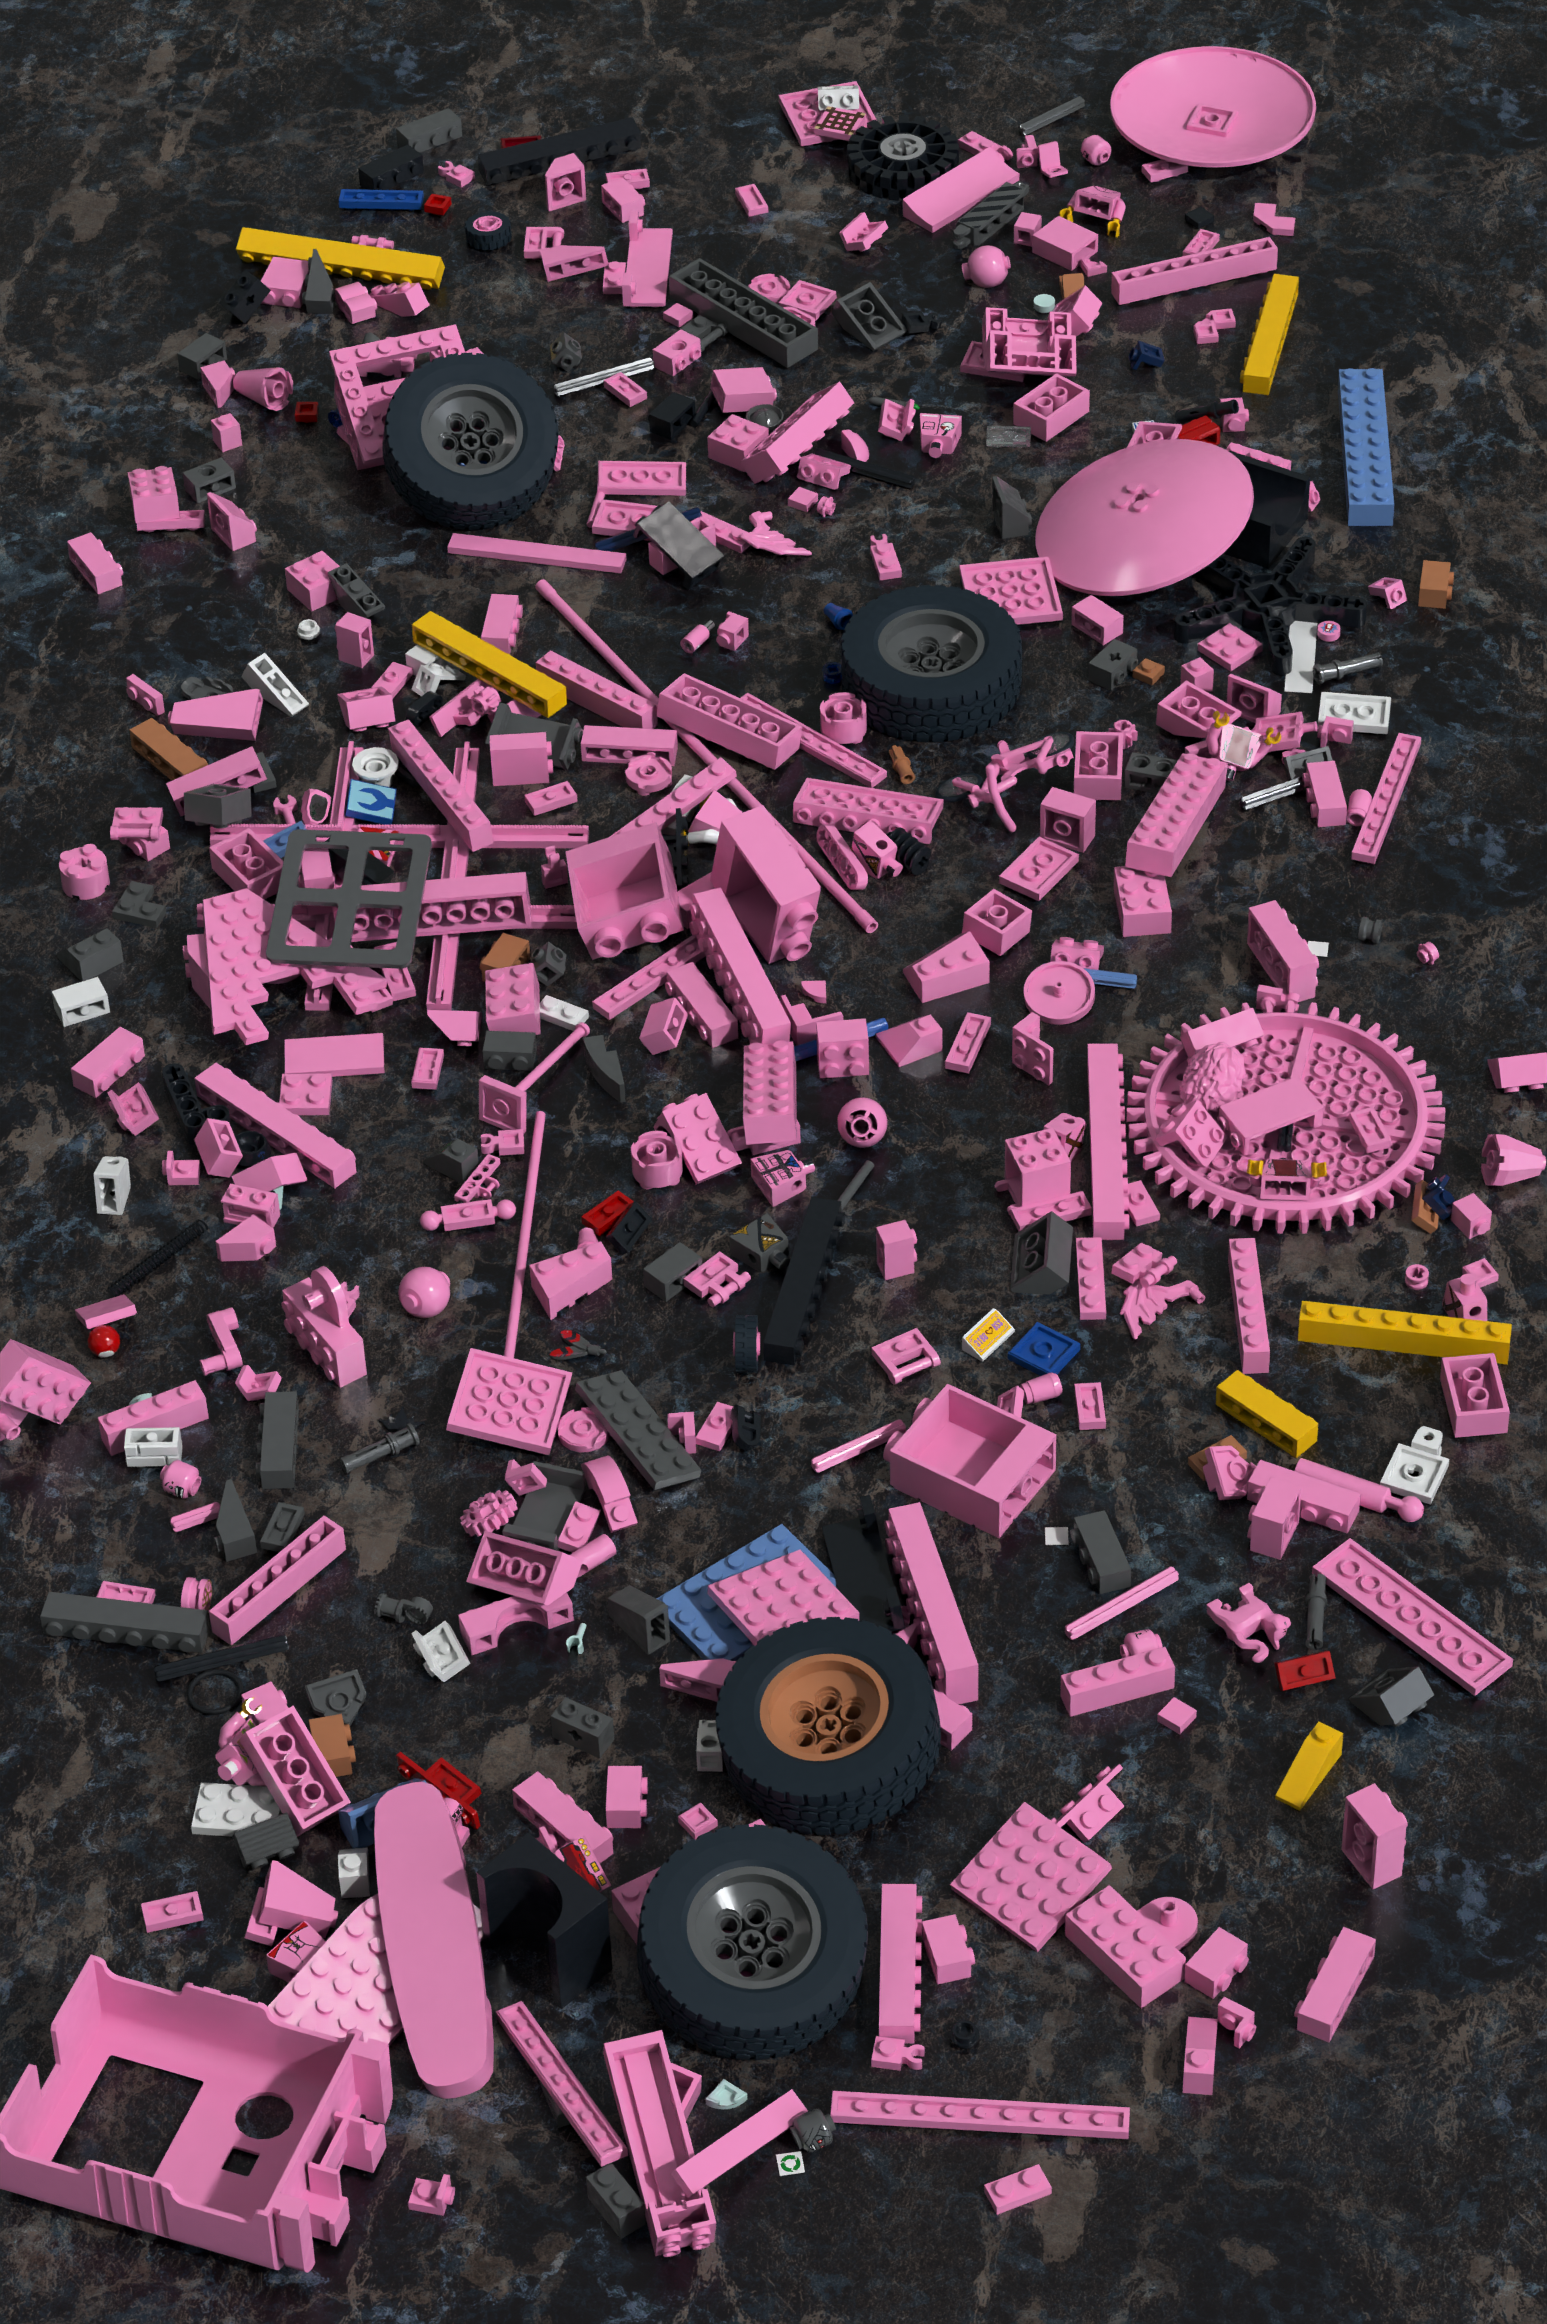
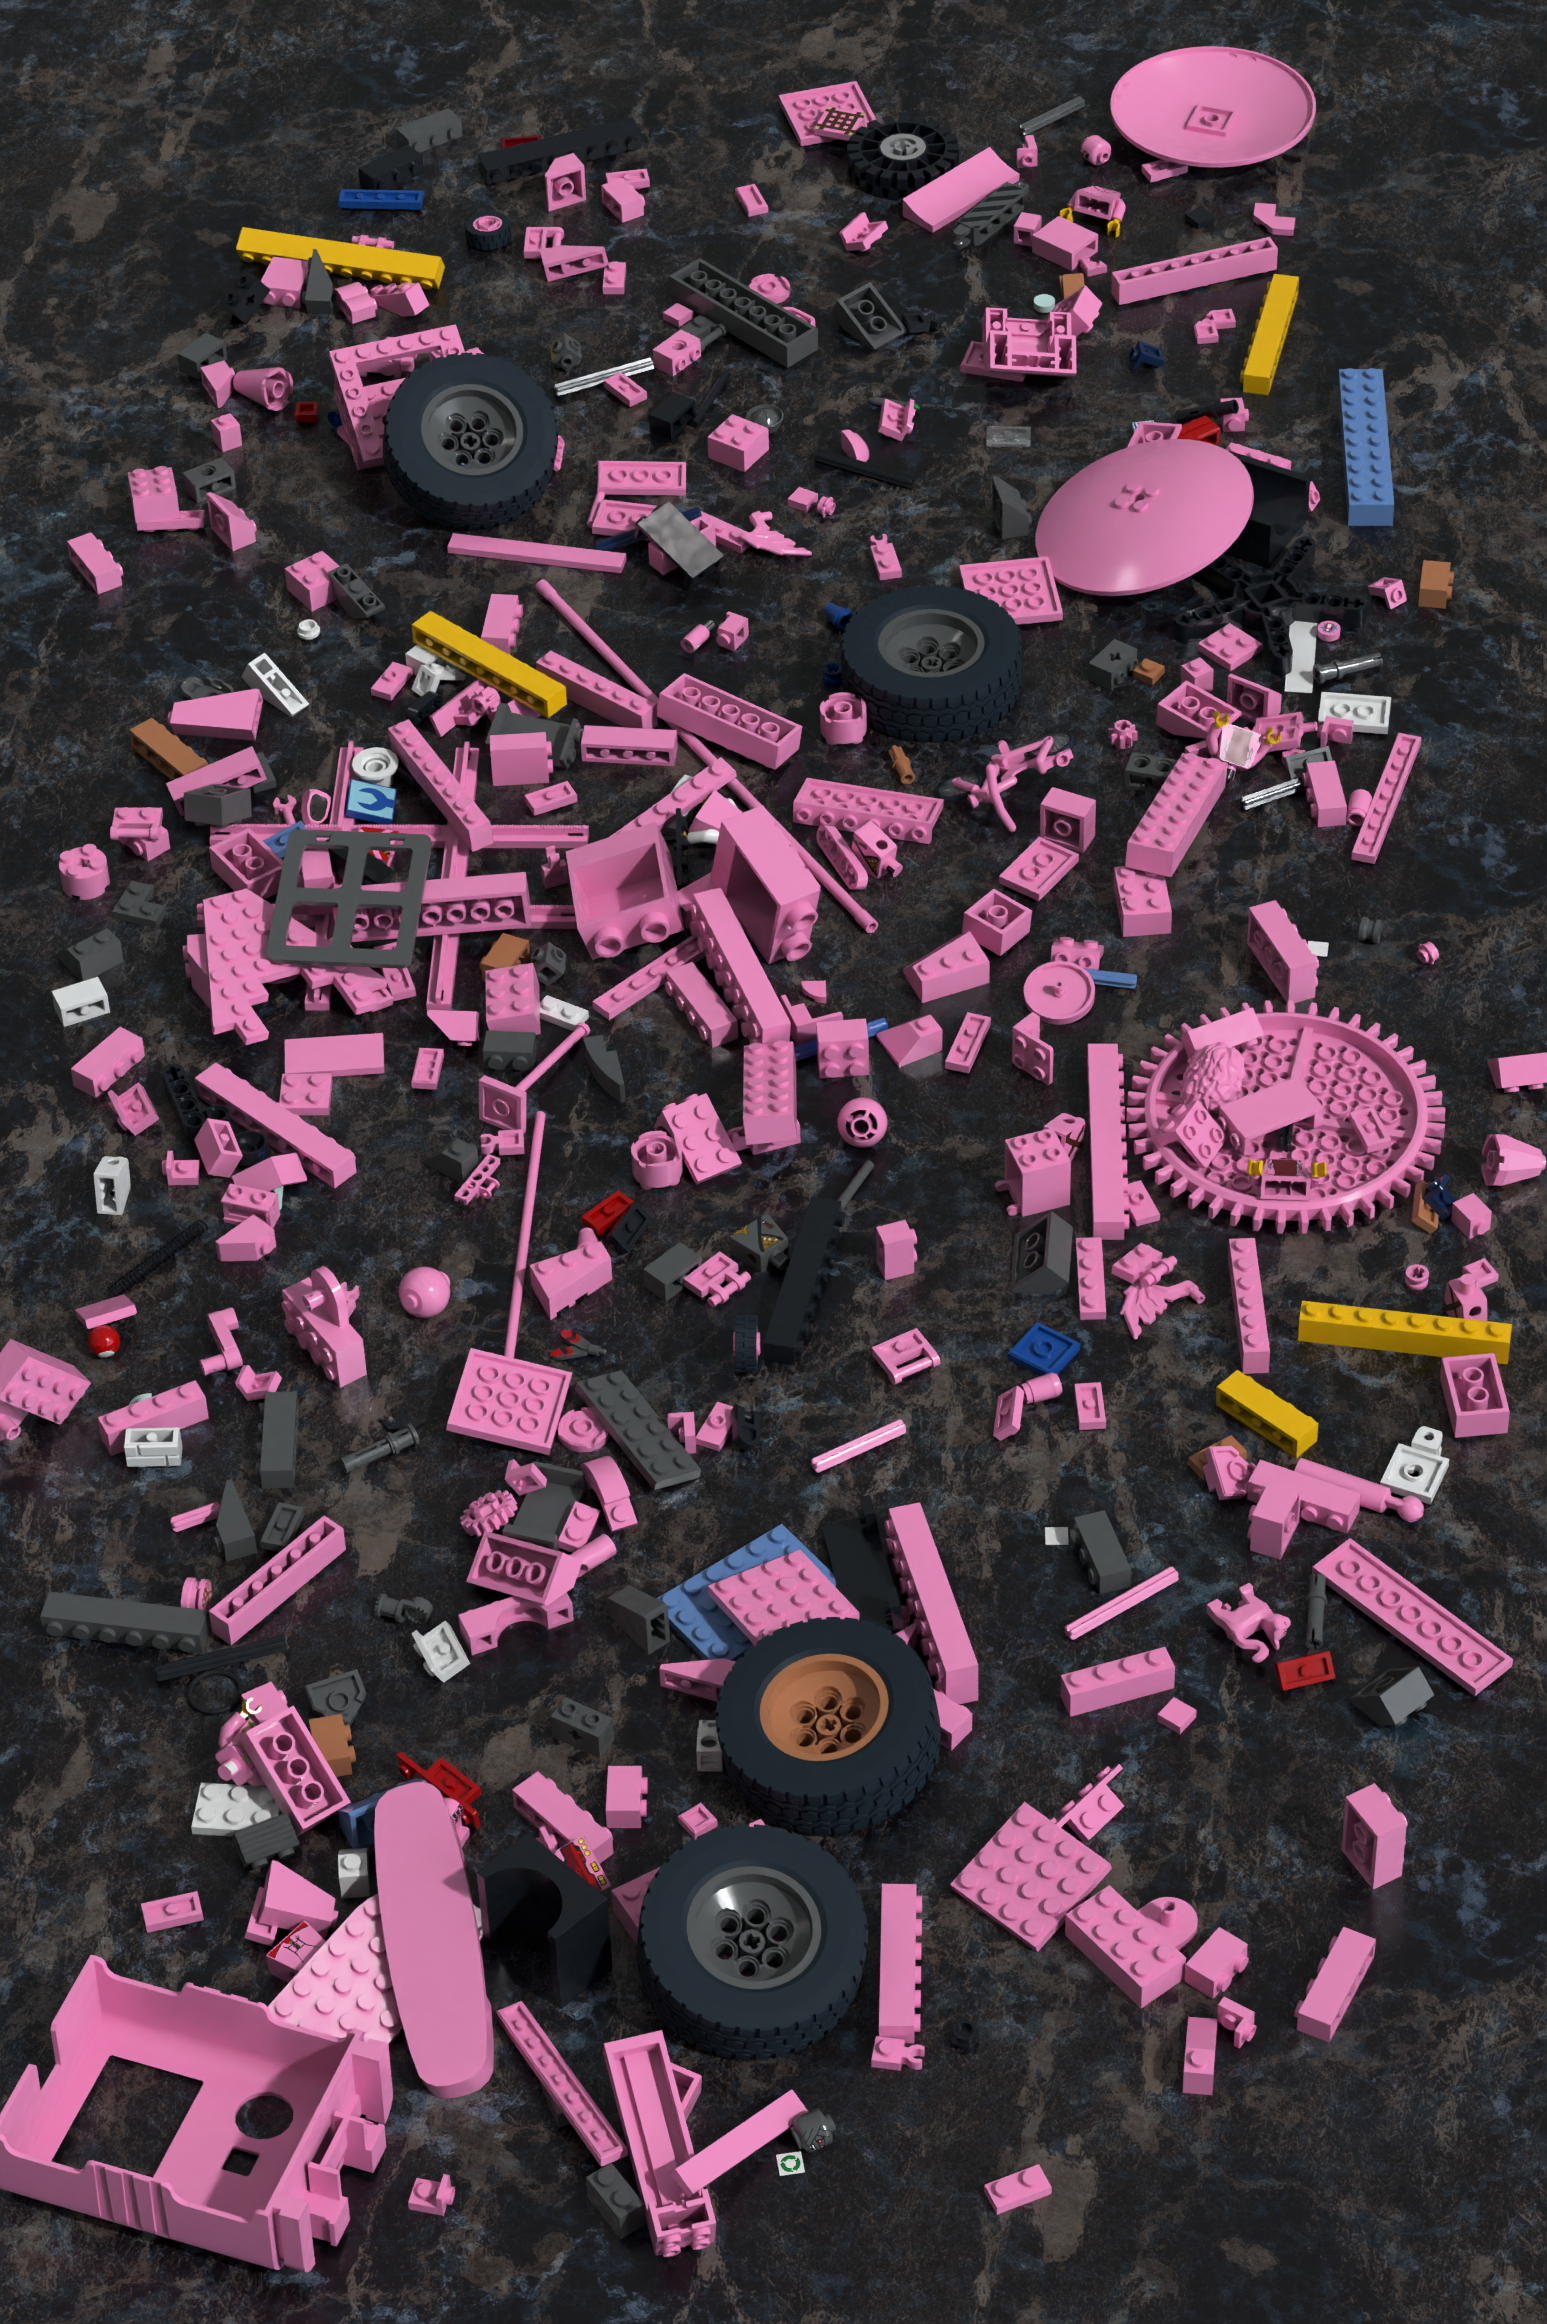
bright pink plate [96,1581,156,1604] -> none
bright pink plate [126,674,165,716] -> none
bright pink head [160,1460,201,1499] -> none
bright pink brick [335,612,374,668] -> none
bright pink slope [337,686,395,731] -> none
bright pink plate [420,1199,516,1231] -> none
red plate [424,194,452,216] -> none
bright pink plate [438,161,475,188] -> none
light aqua hand [566,1623,586,1654] -> none
bright pink bracket [622,211,673,307] -> none
bright pink plate [625,755,672,796] -> none
bright pink brick [639,997,688,1055] -> none
light aqua tile [706,2079,747,2109] -> none
bright pink brick [710,367,777,413] -> none
bright pink brick [740,382,854,484] -> none
bright pink tile [741,693,887,788] -> none
bright pink torso [751,1150,815,1207] -> none
bright pink plate [779,280,837,321] -> none
bright pink bracket [797,454,851,490] -> none
white bracket [818,85,859,111] -> none
bright pink plate [830,2091,1130,2139] -> none
bright pink brick [883,1384,1056,1538] -> none
black piece [886,827,931,875] -> none
bright pink torso [920,413,962,458] -> none
bright pink brick [922,1914,975,1985] -> none
bright pink hinge [958,131,1013,162] -> none
bright pink brick [962,245,1011,288] -> none
slope [962,1308,1015,1362] -> none
bright pink plate [1011,1191,1092,1231] -> none
bright pink brick [1013,373,1090,442] -> none
bright pink bracket [1037,141,1068,178] -> none
bright pink brick [1072,595,1123,645] -> none
bright pink brick [1074,731,1123,800] -> none
bright pink head [1120,1629,1163,1658] -> none
bright pink plate [1183,229,1220,256] -> none
bright pink plate [1256,984,1300,1013] -> none
yellow slope [1275,1722,1343,1811] -> none

